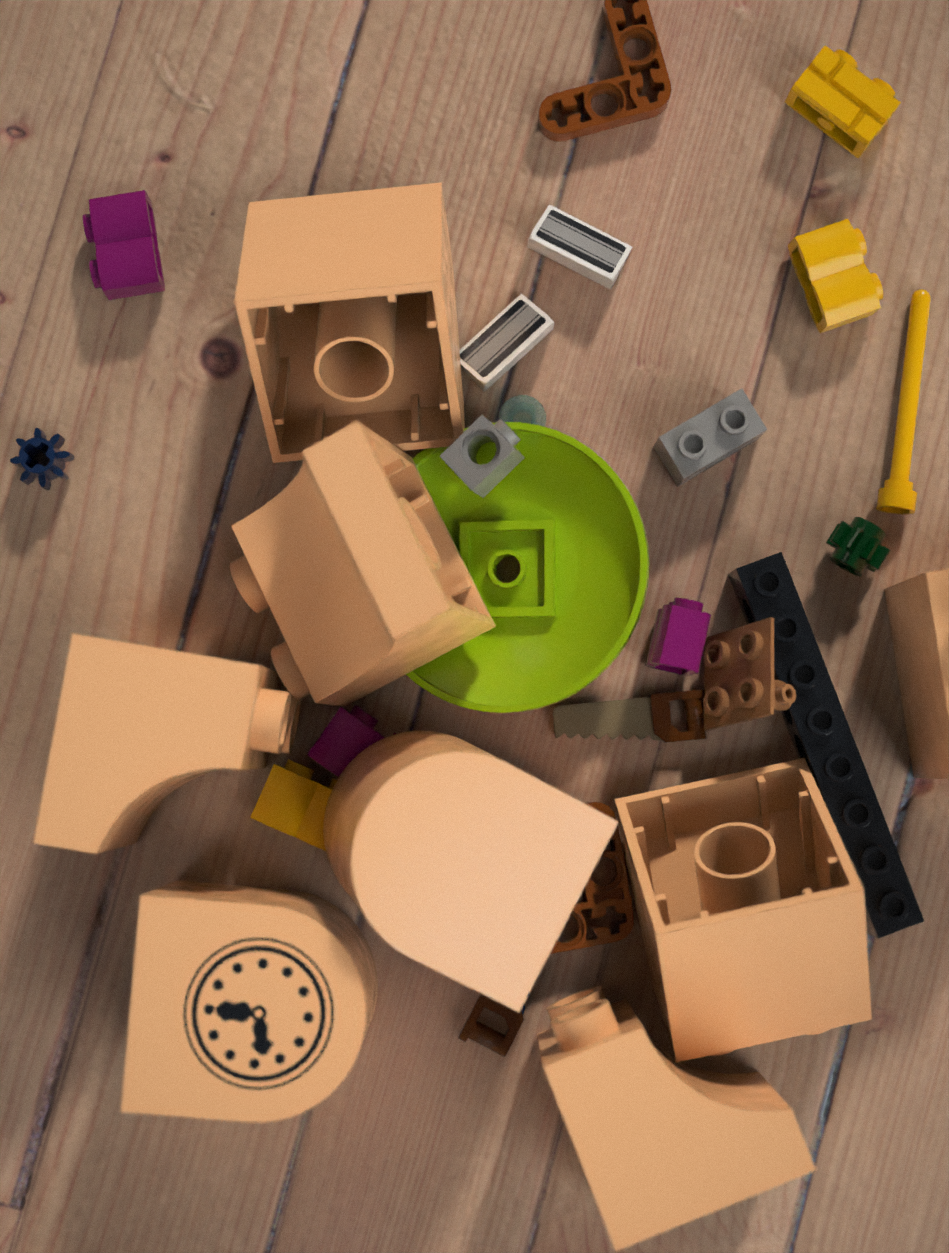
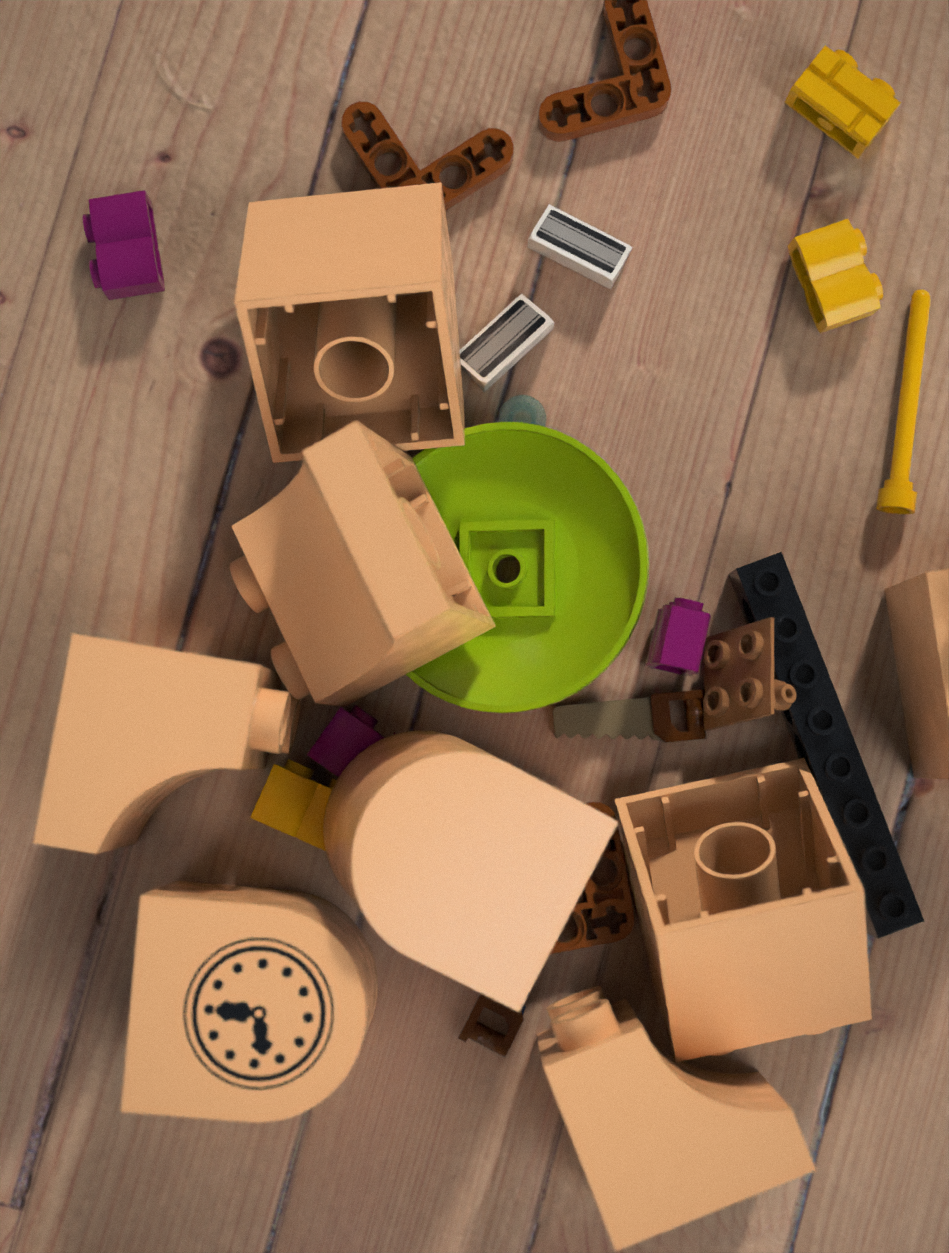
dark blue gear [10,428,75,490] -> none
light grey brick [440,415,525,498] -> none
light grey brick [653,388,767,487] -> none
dark green gear [826,517,890,577] -> none
none -> dark orange beam [342,102,514,211]

